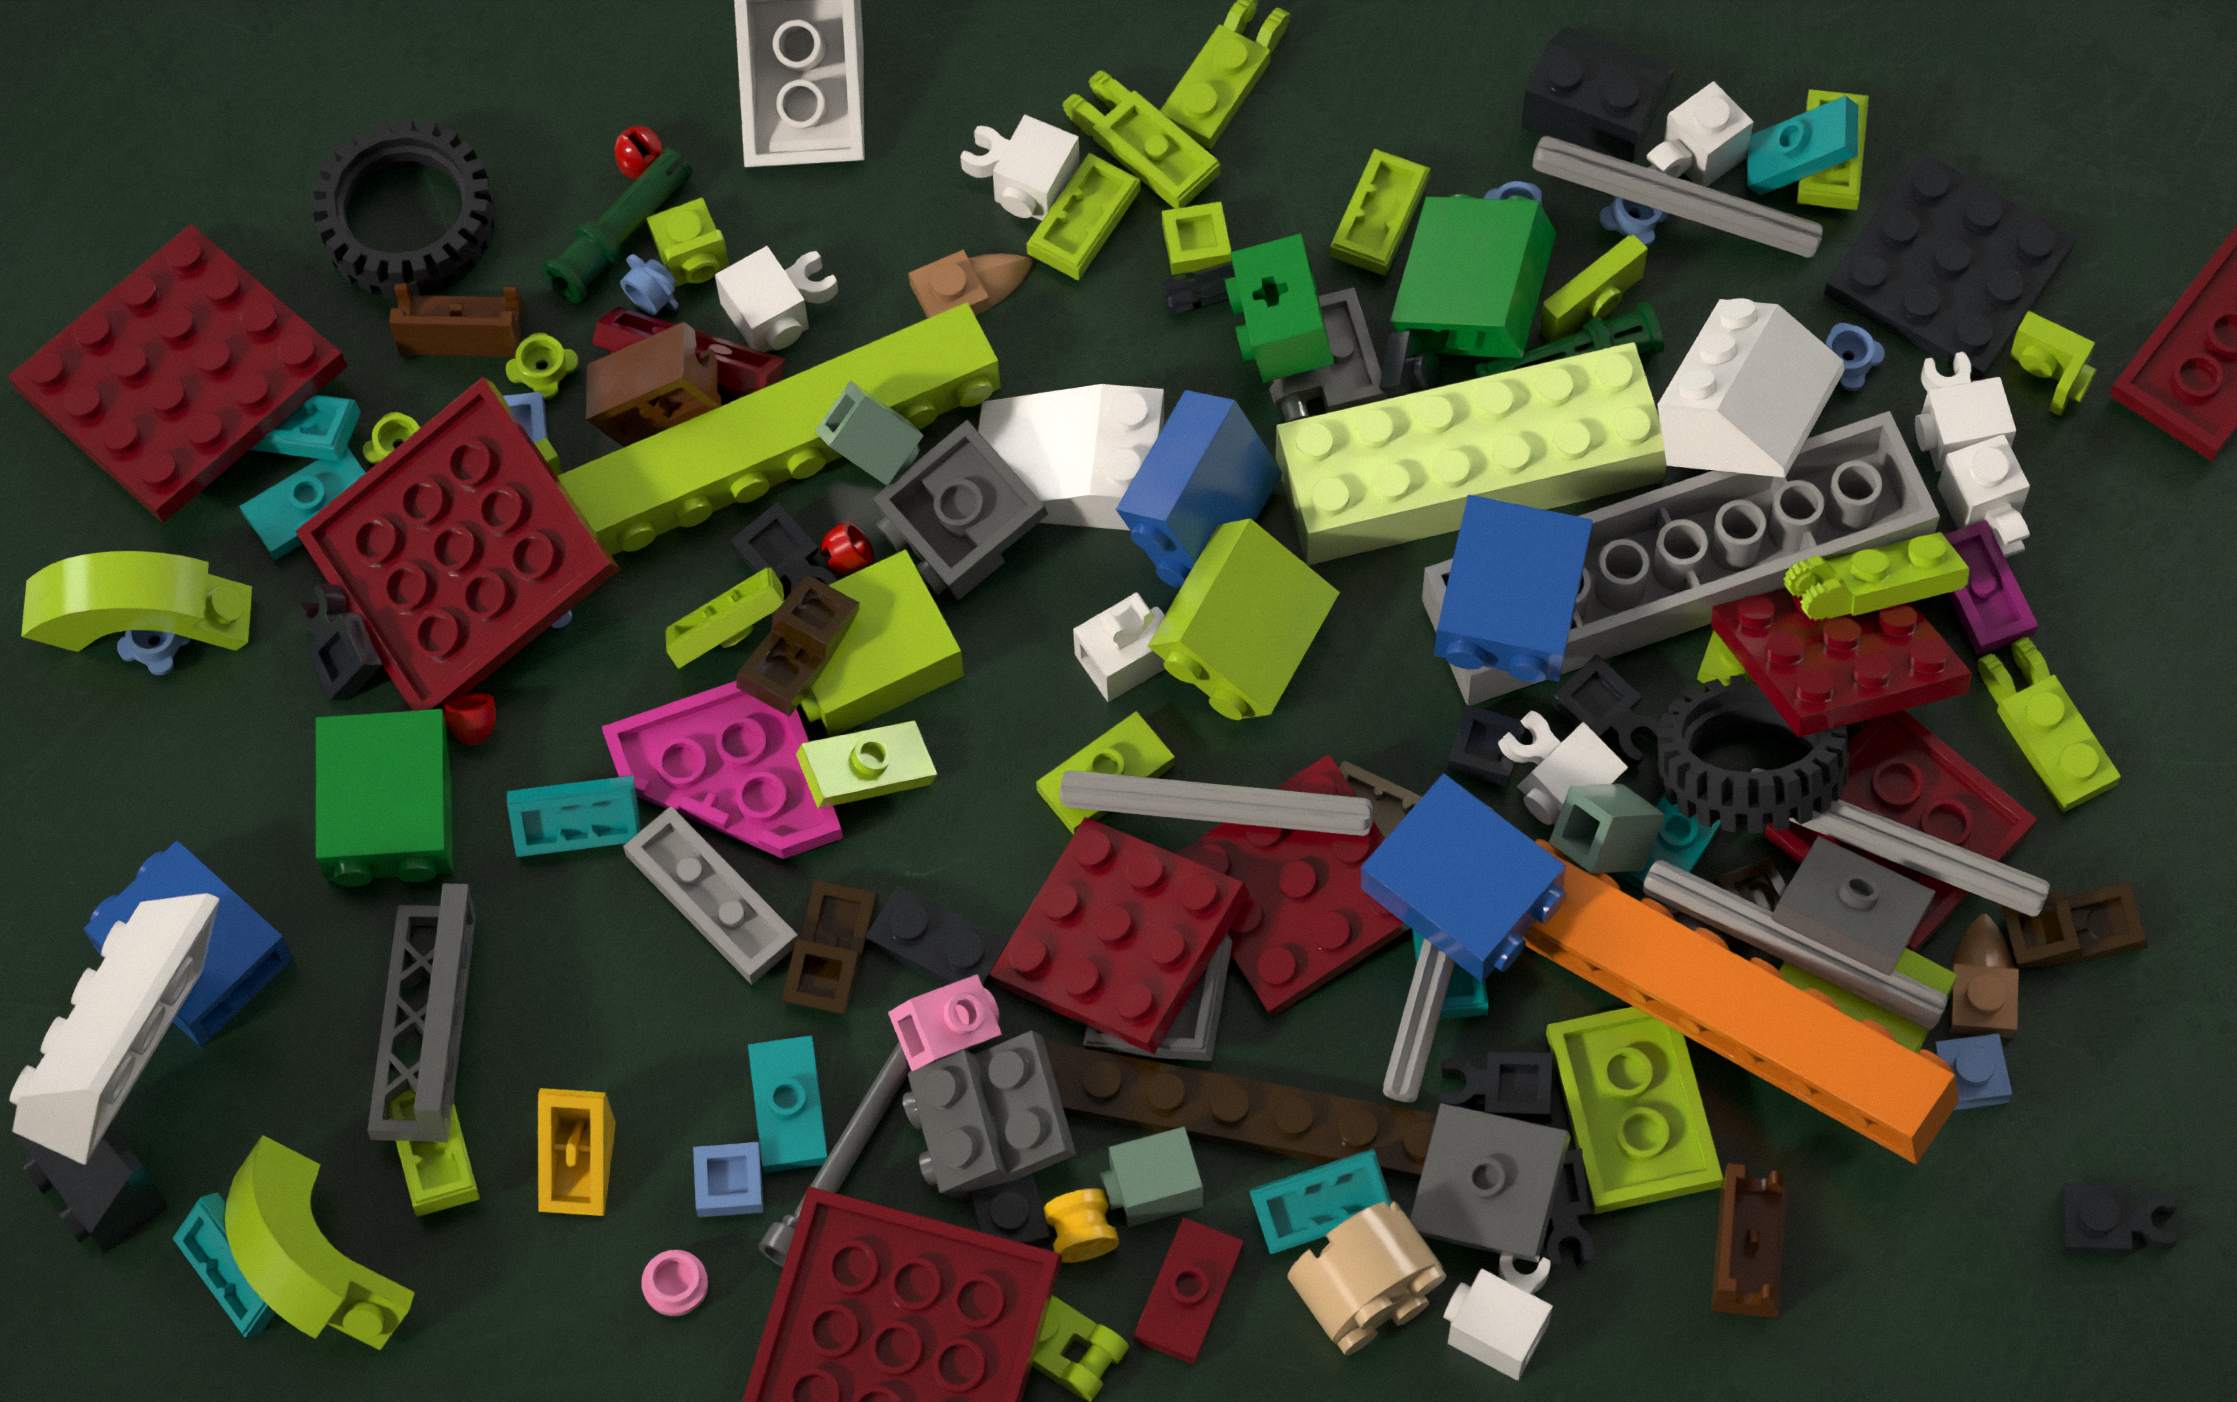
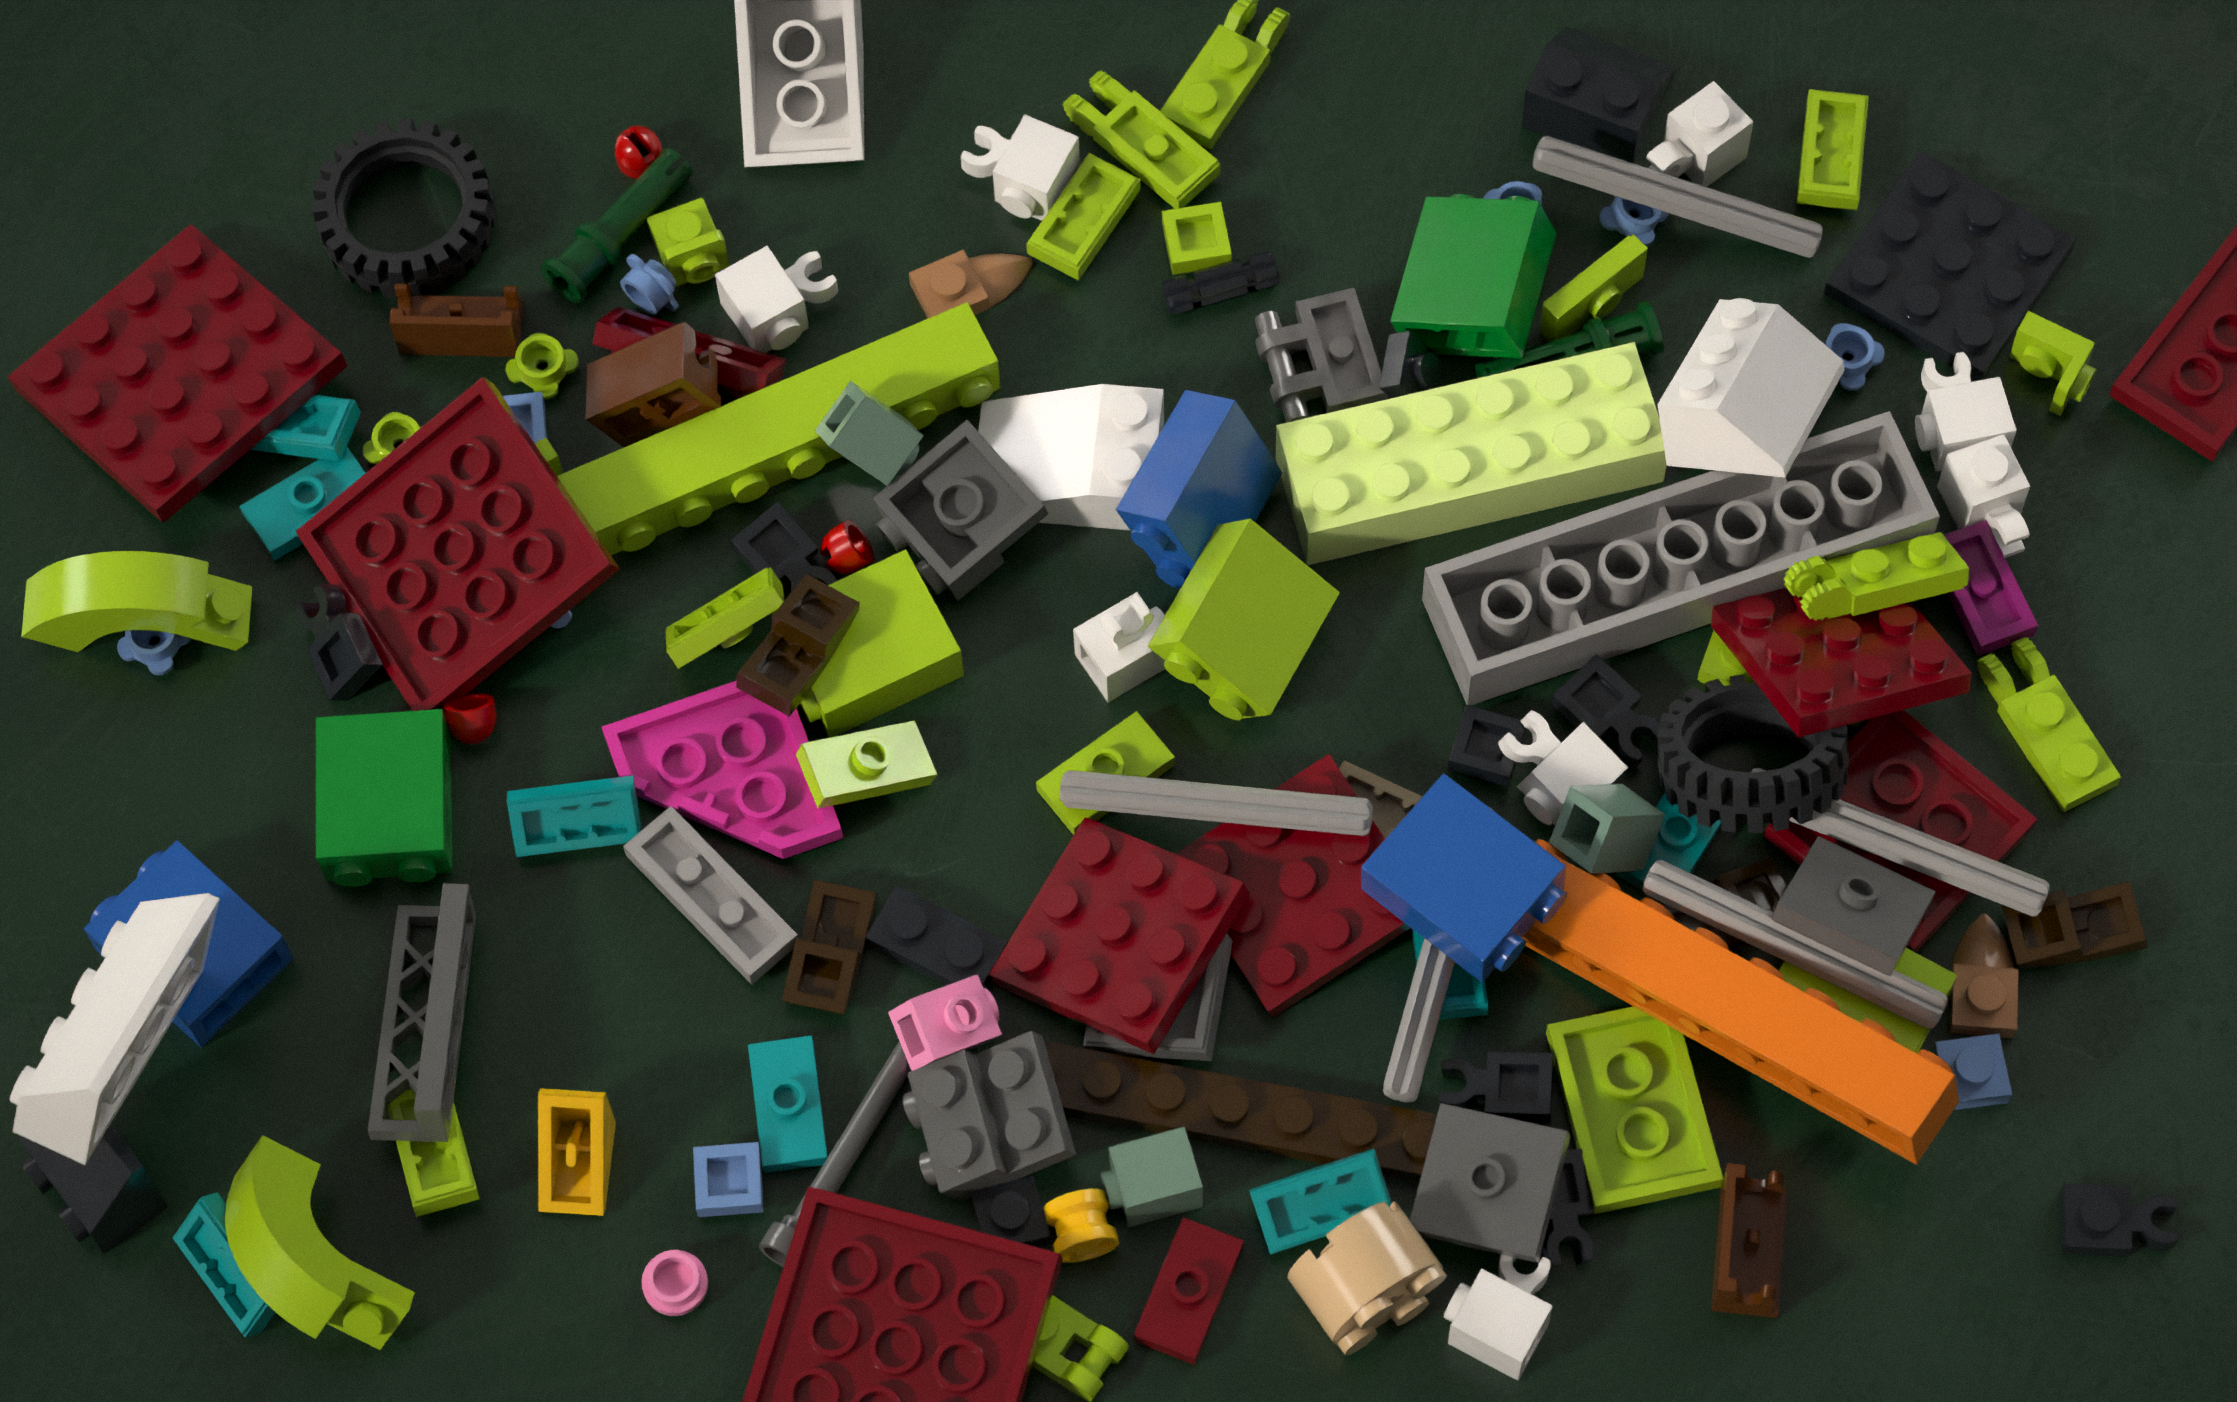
green brick [1225,233,1335,383] -> none
lime plate [1330,149,1430,276] -> none
blue brick [1434,494,1593,683] -> none
teal plate [1747,96,1858,196] -> none

